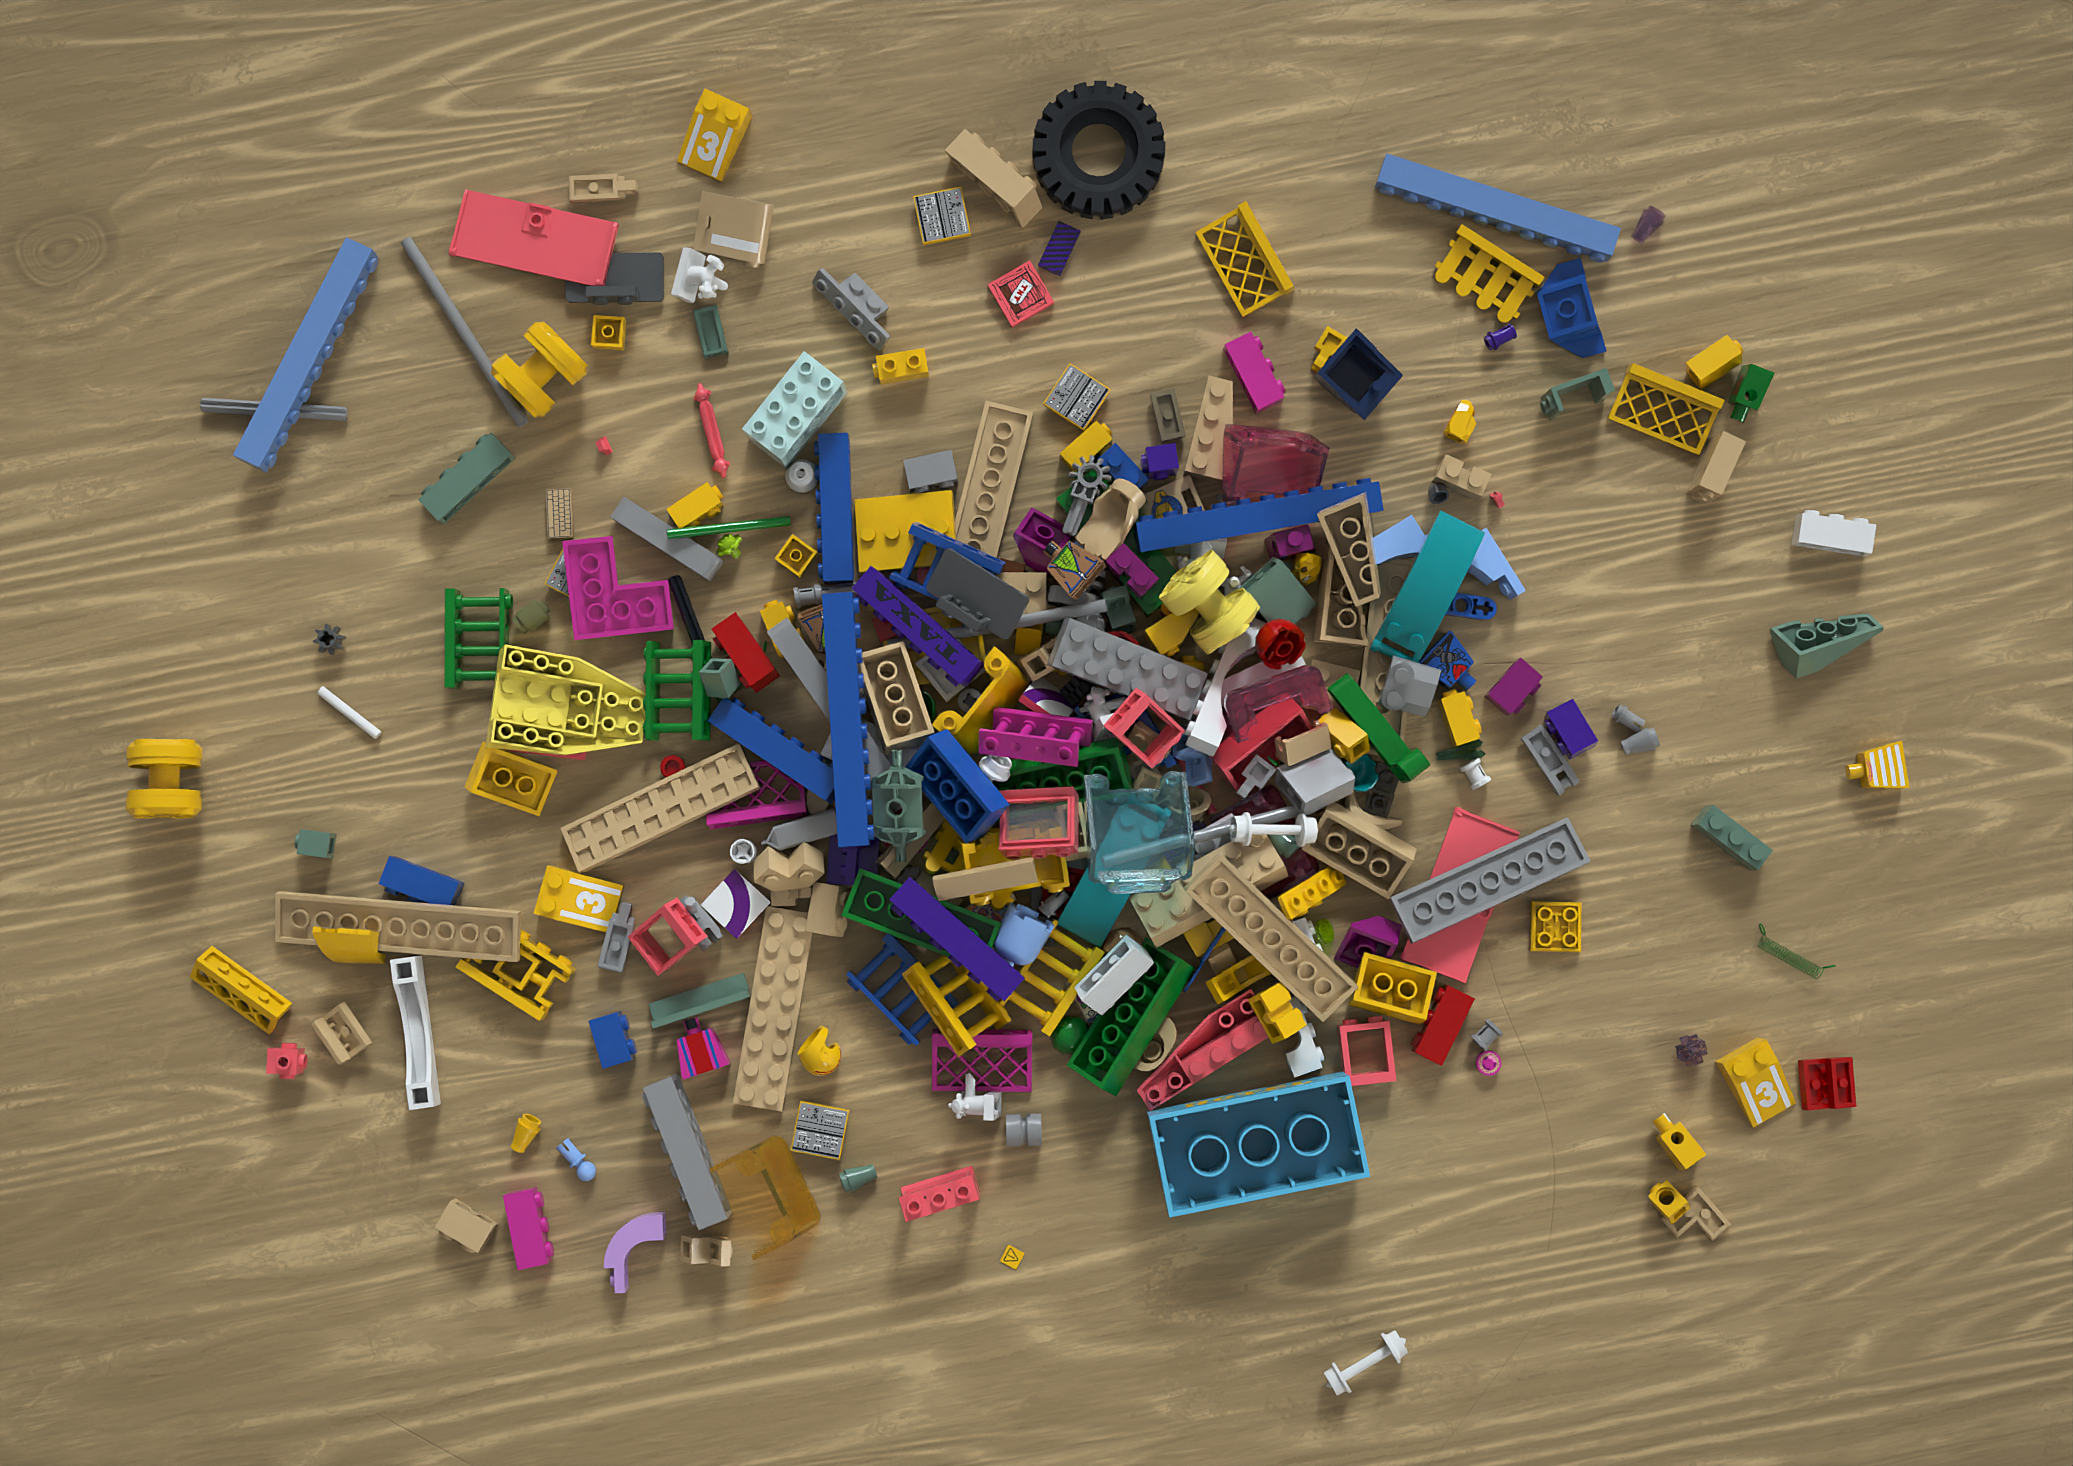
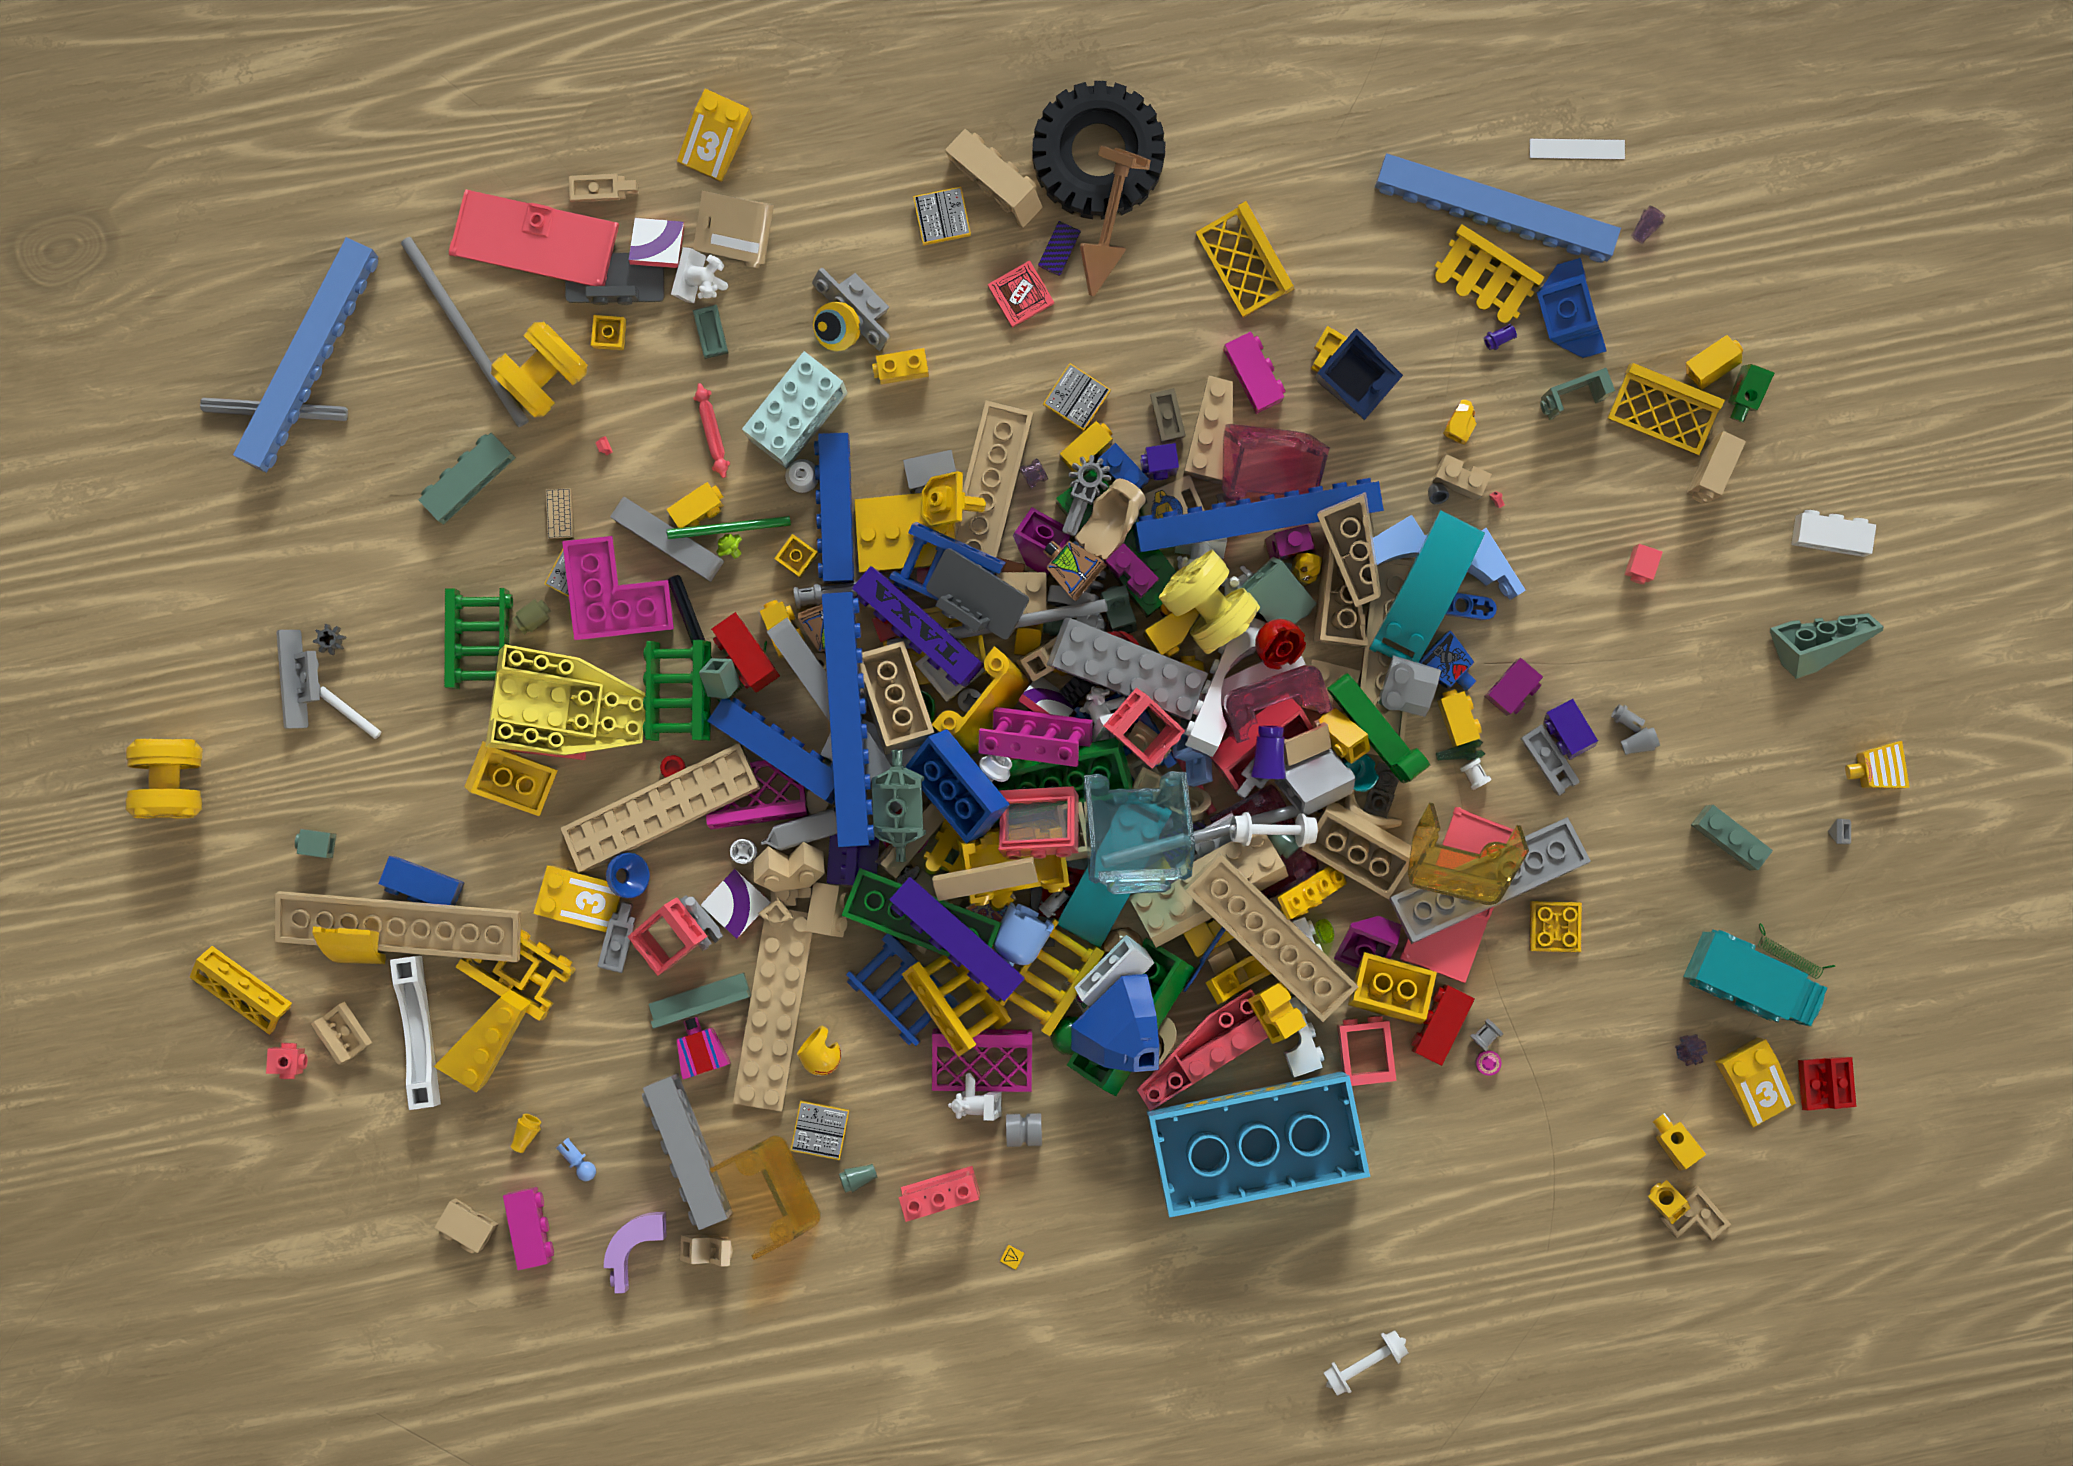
blue brick [588,1011,637,1069] -> none
none -> light grey bracket [276,630,321,729]
none -> yellow wedge [434,990,531,1092]
none -> blue piece [606,853,650,898]
none -> tile [629,218,685,268]
none -> tan tile [758,898,794,923]
none -> tile [813,302,860,351]
none -> yellow piece [921,471,986,527]
none -> wheel [1020,458,1048,489]
none -> blue brick [1071,974,1159,1072]
none -> medium nougat piece [1080,146,1151,296]
none -> dark purple plant [1251,725,1286,779]
none -> clear yellow windscreen [1408,803,1529,905]
none -> white sticker [1530,139,1625,159]
none -> coral brick [1624,544,1663,584]
none -> teal piece [1683,929,1827,1027]
none -> light grey slope [1828,819,1851,844]

